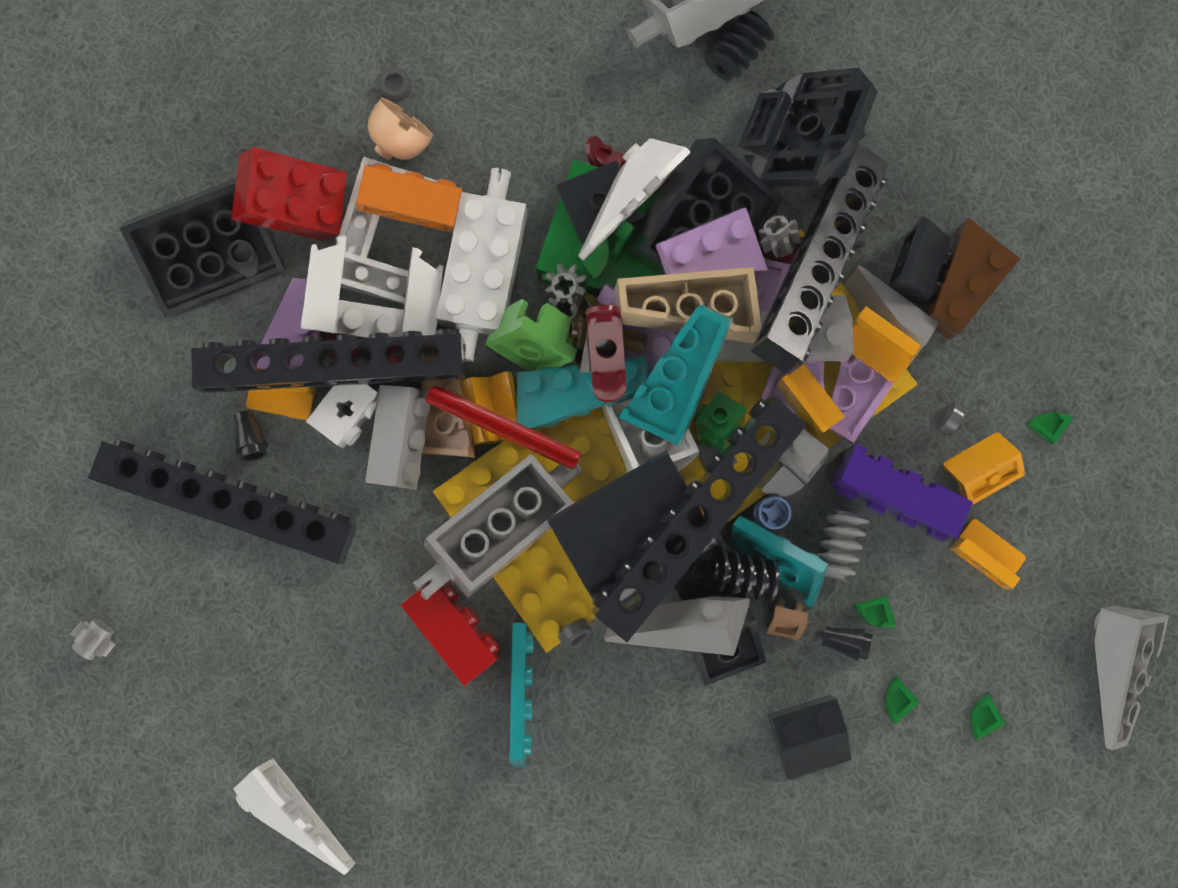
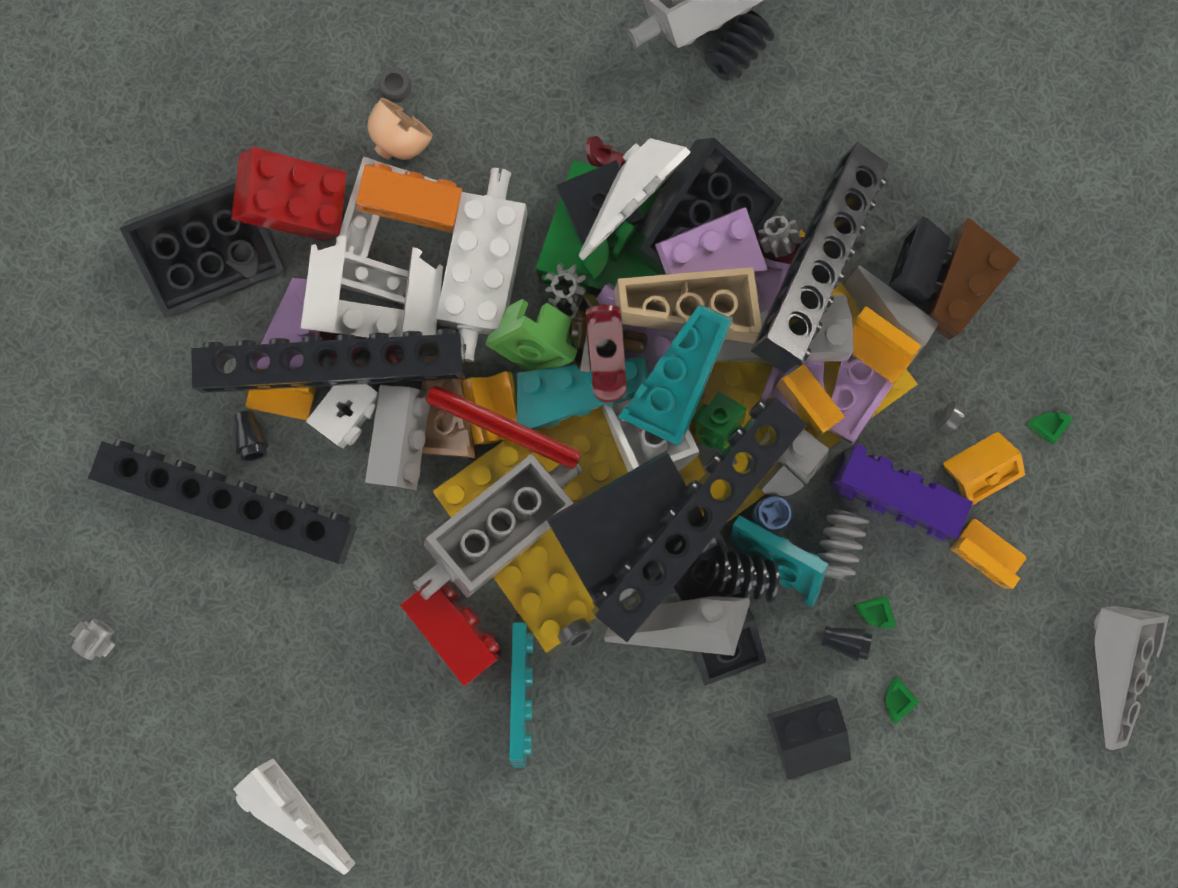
black piece [738,67,878,187] -> none
medium nougat tile [767,598,808,641] -> none
green tile [970,694,1006,741] -> none

